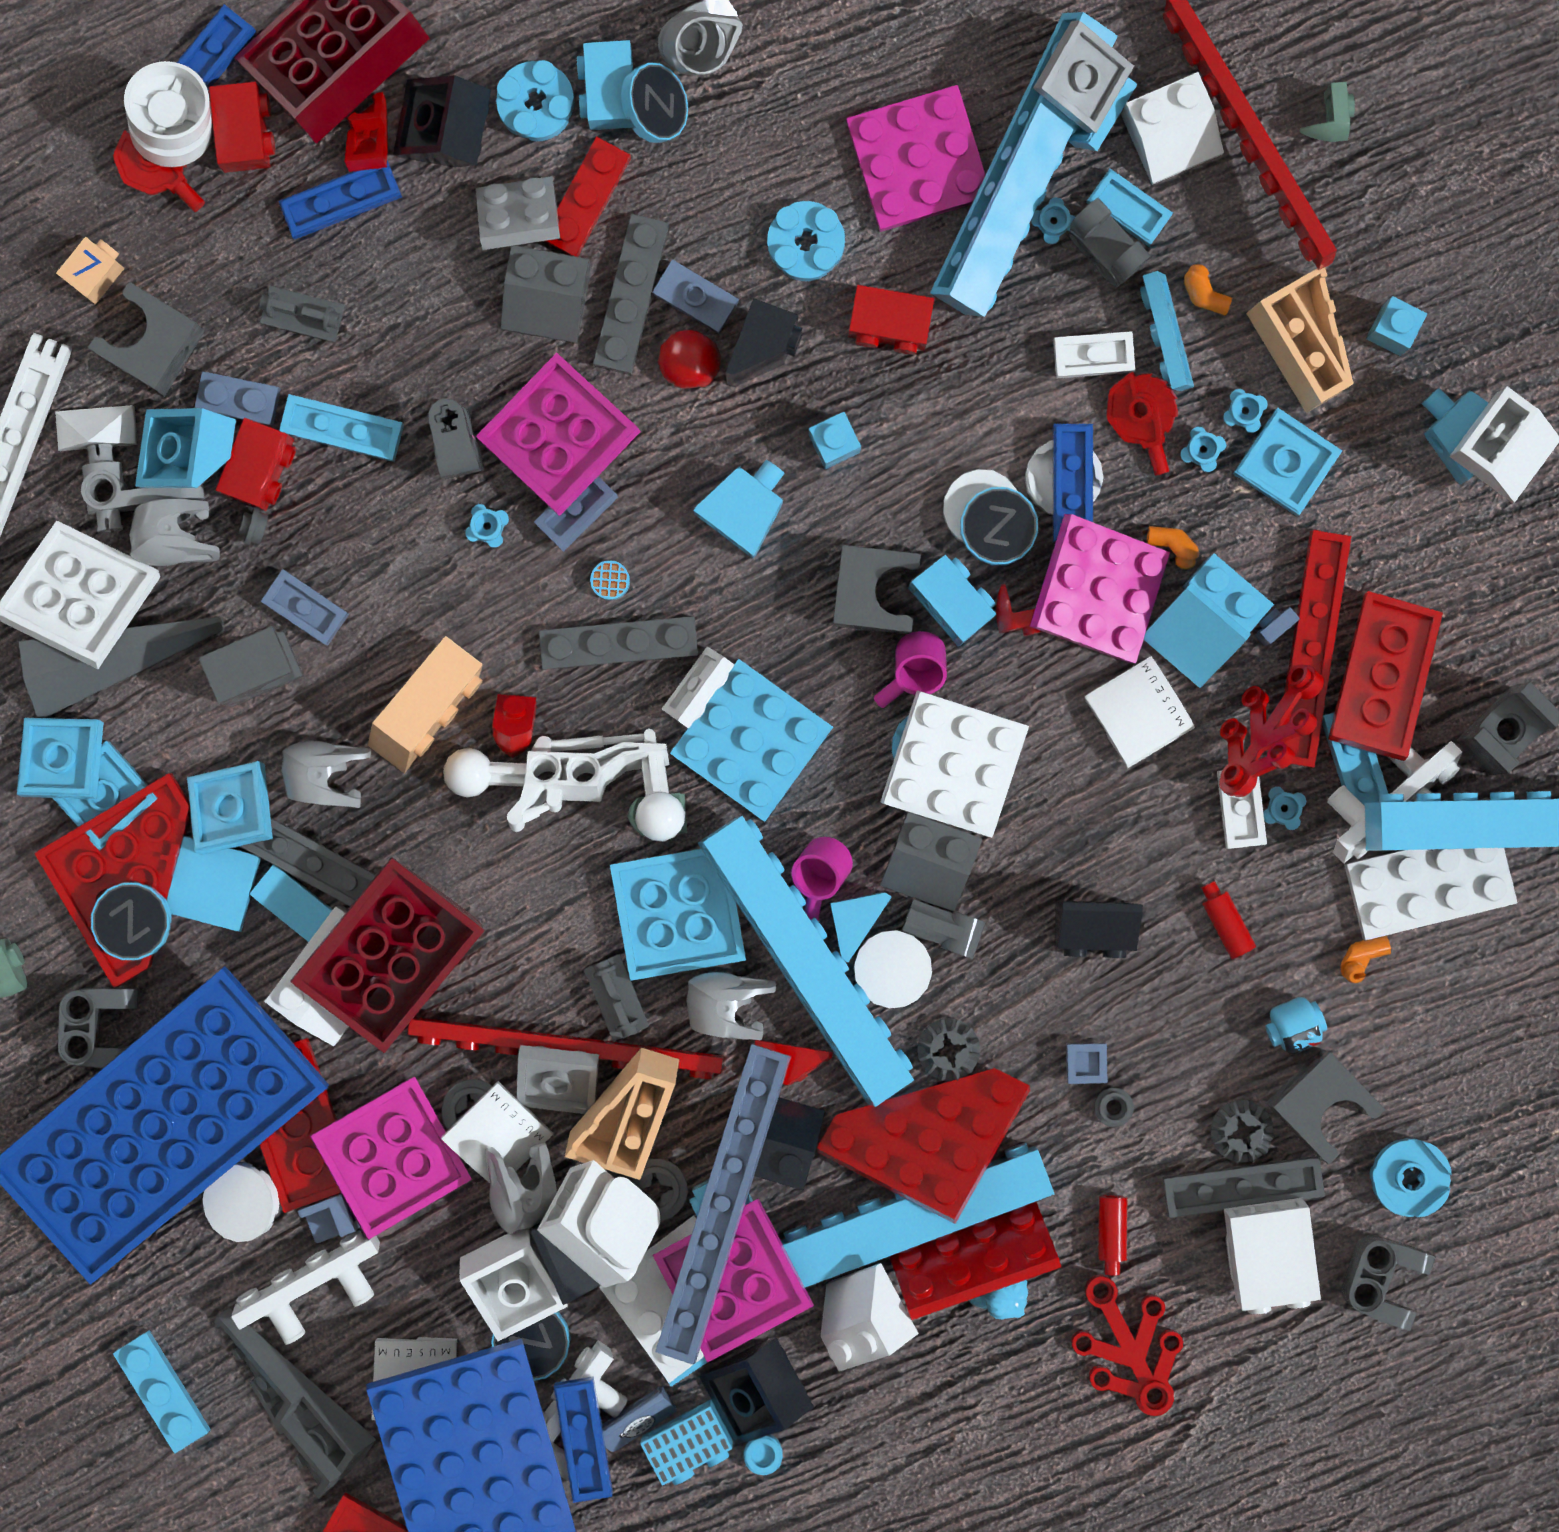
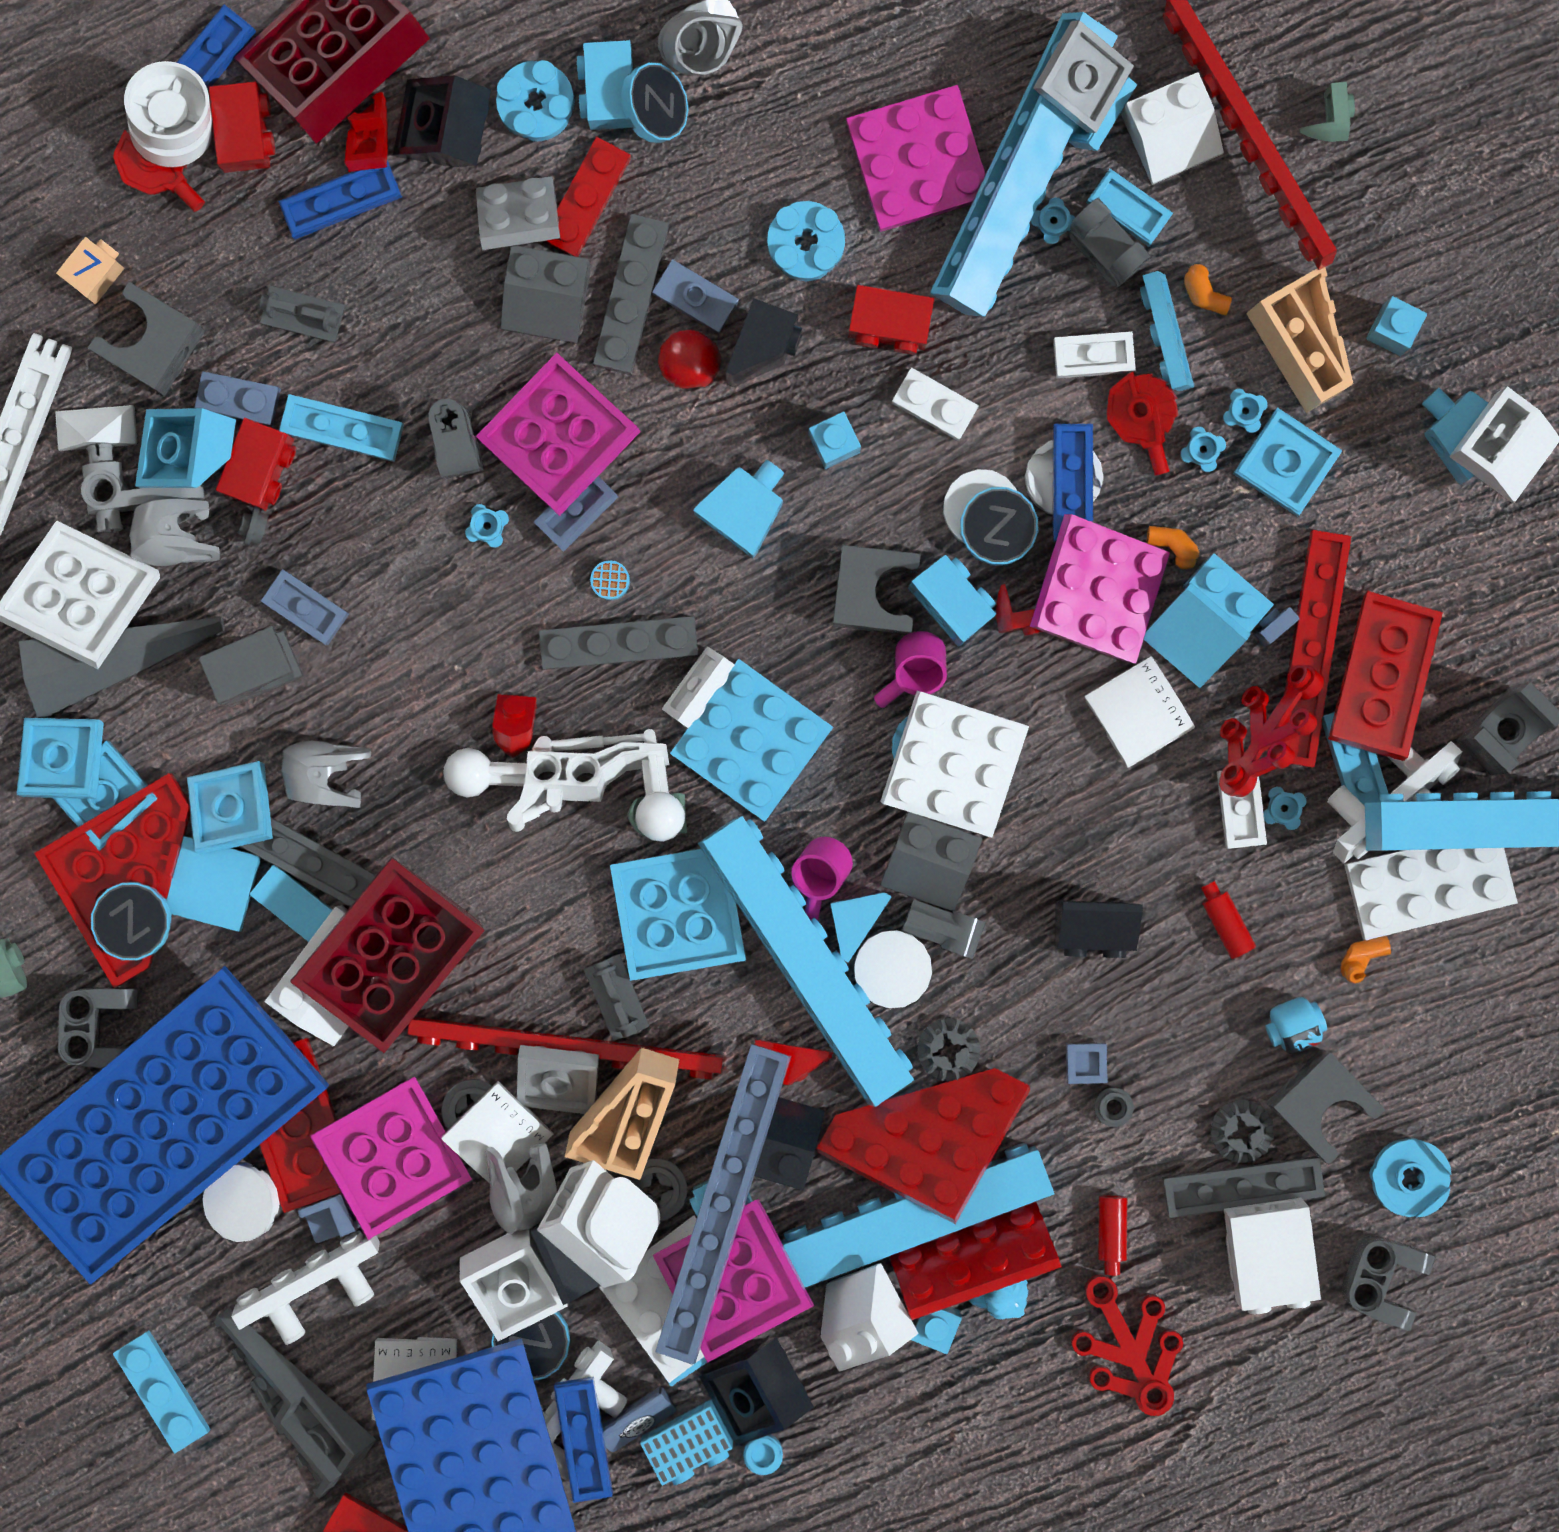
light nougat wedge [368,636,483,774] -> none
light grey helmet [686,972,776,1040] -> none
none -> white plate [892,367,979,441]
none -> medium azure brick [911,1307,962,1354]

